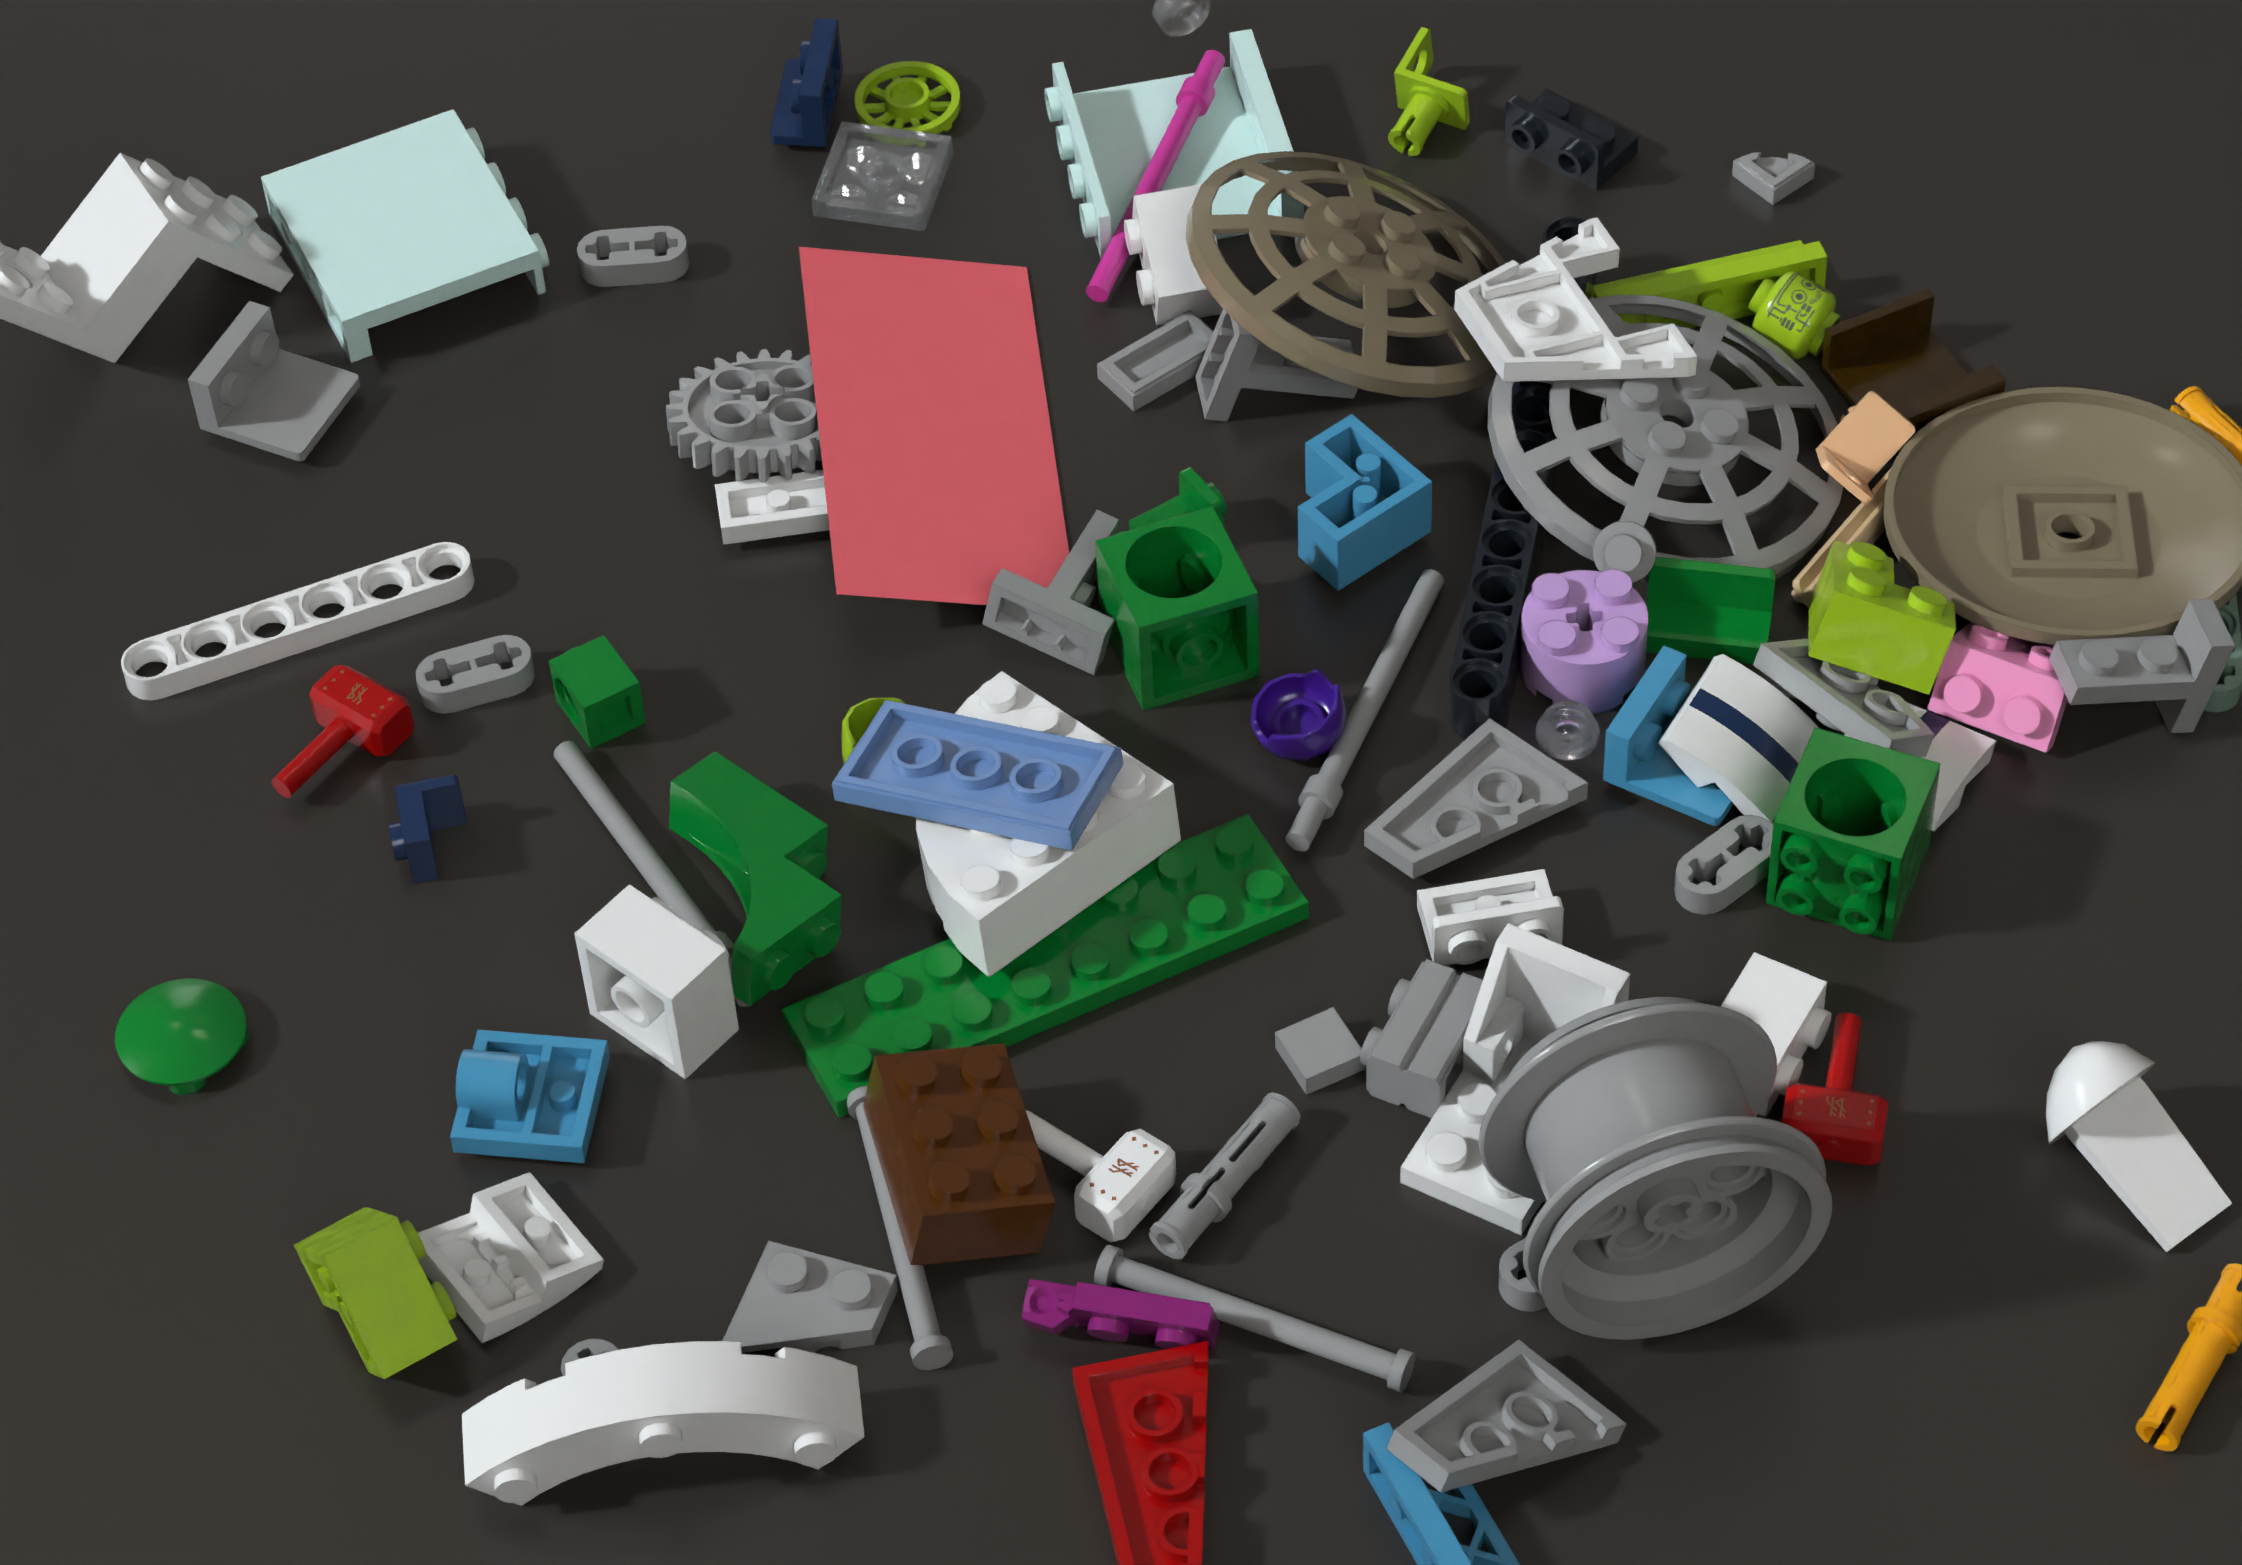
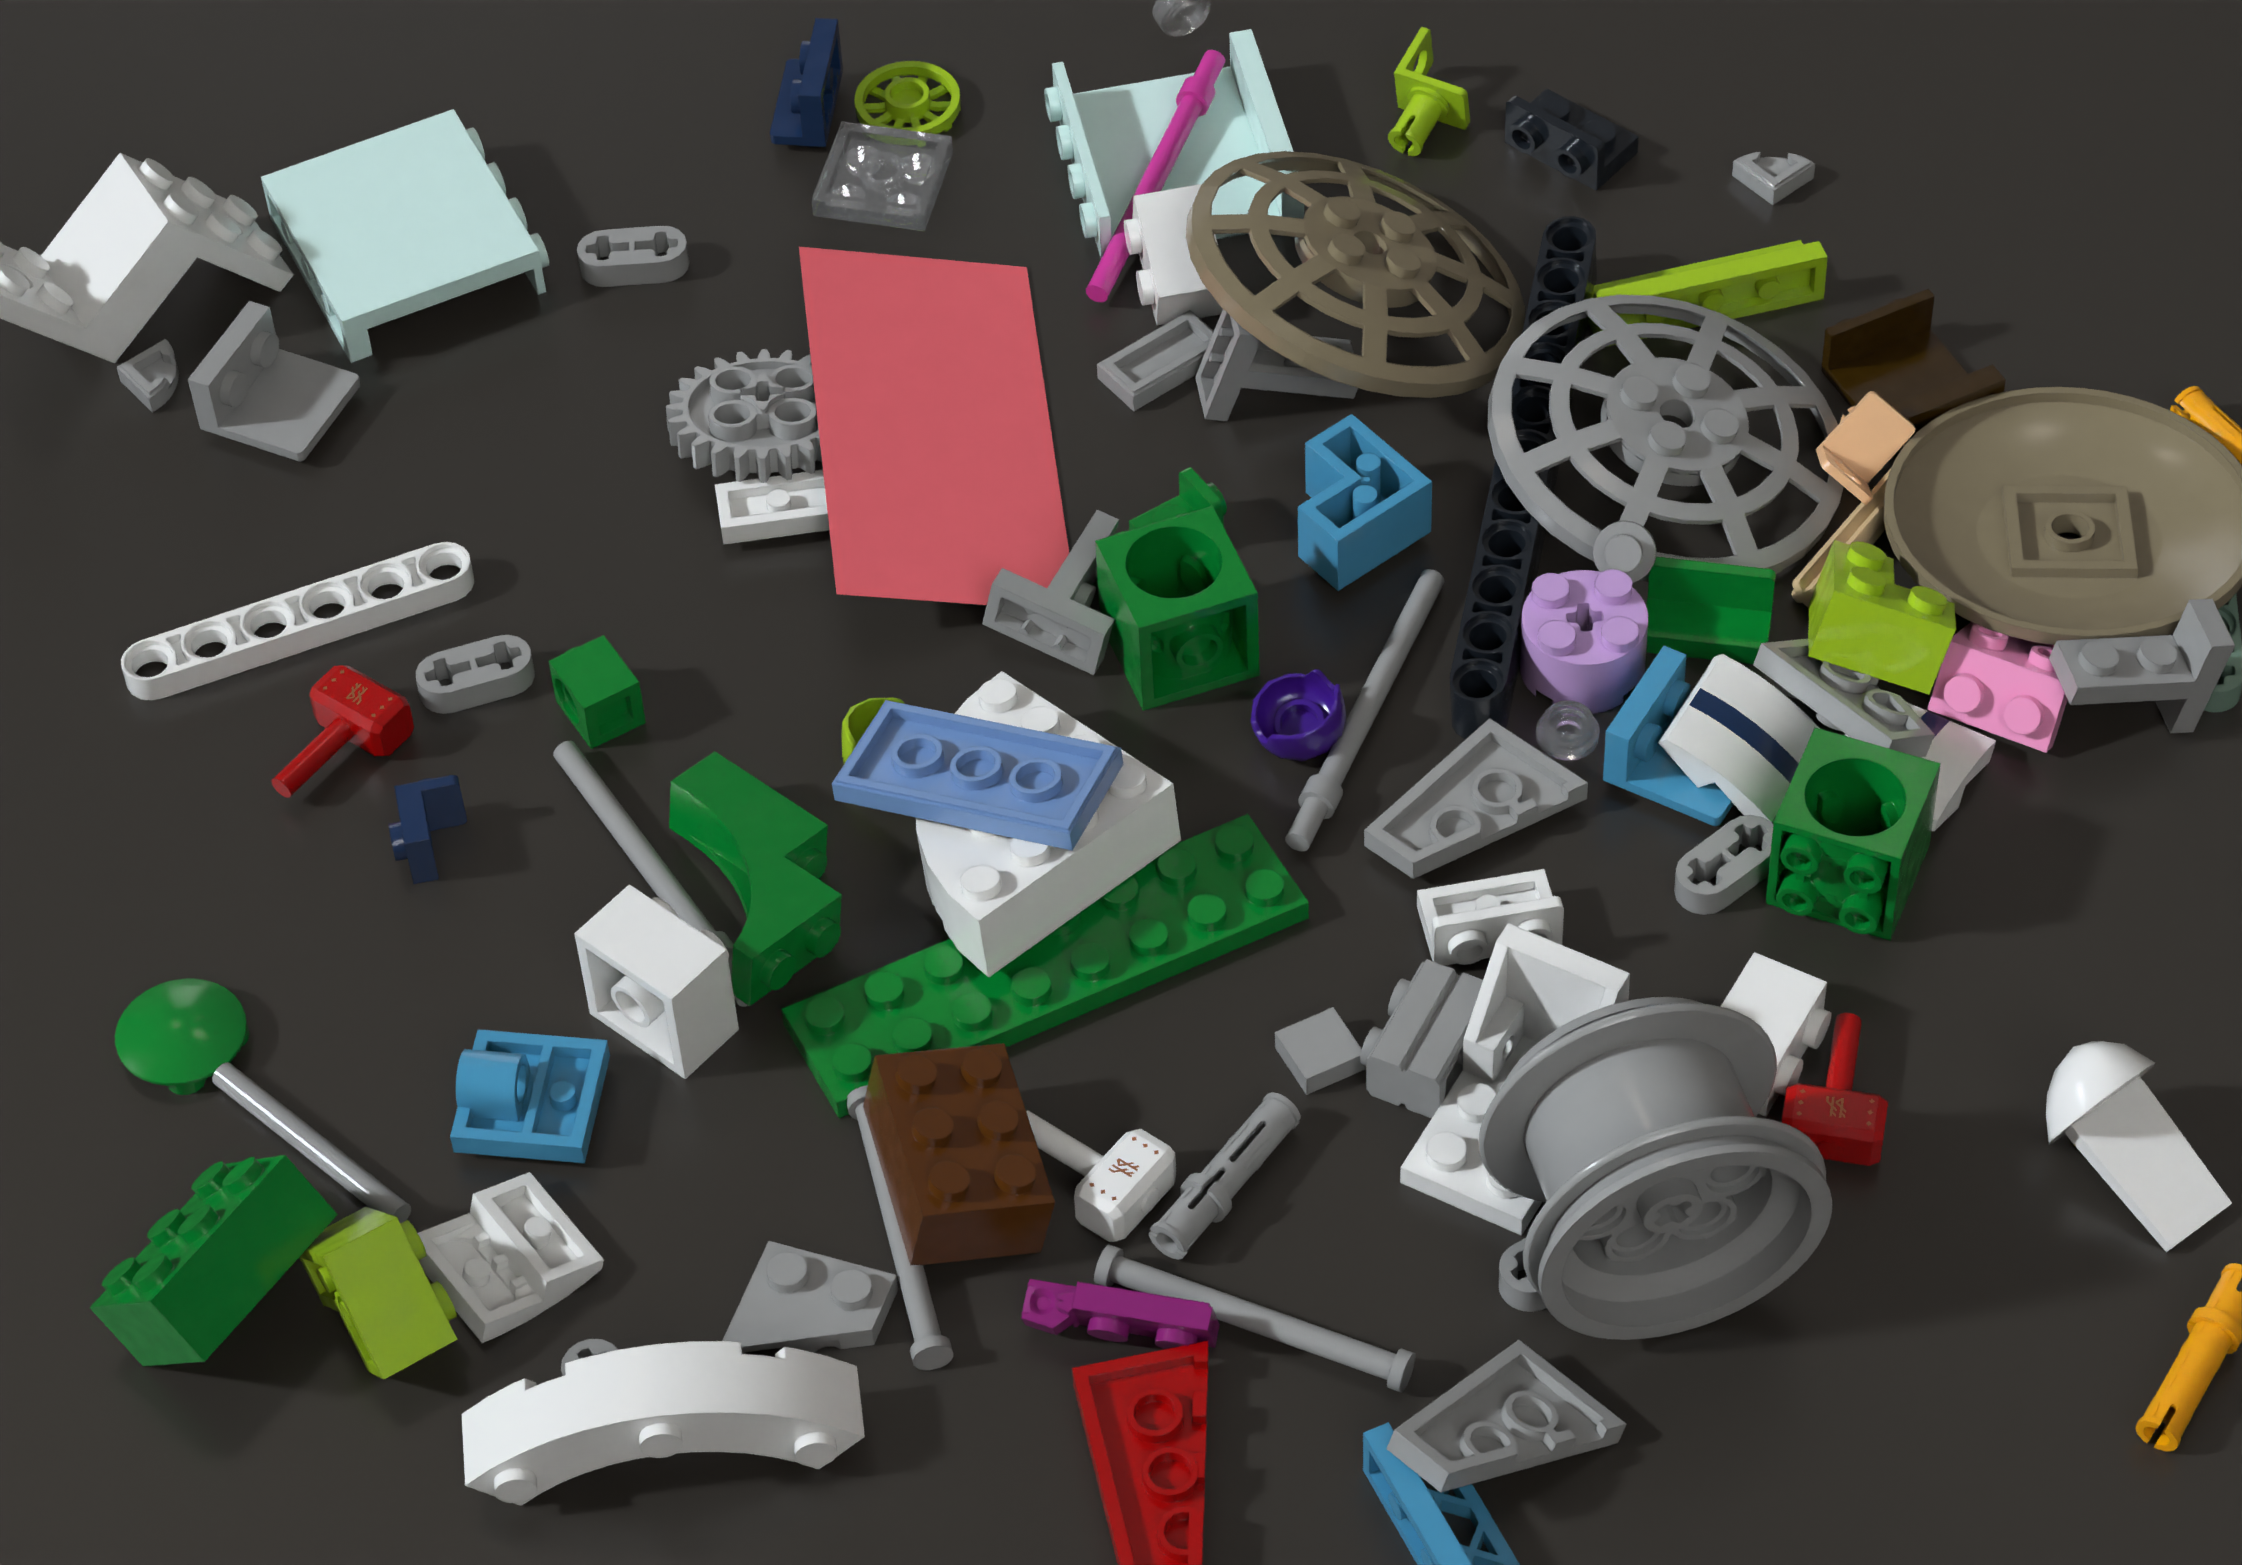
white wing [1454,217,1697,382] -> none
lime head [1748,271,1841,360] -> none
none -> green brick [90,1155,338,1367]
none -> light grey tile [117,339,179,413]
none -> light grey bar [212,1062,411,1223]

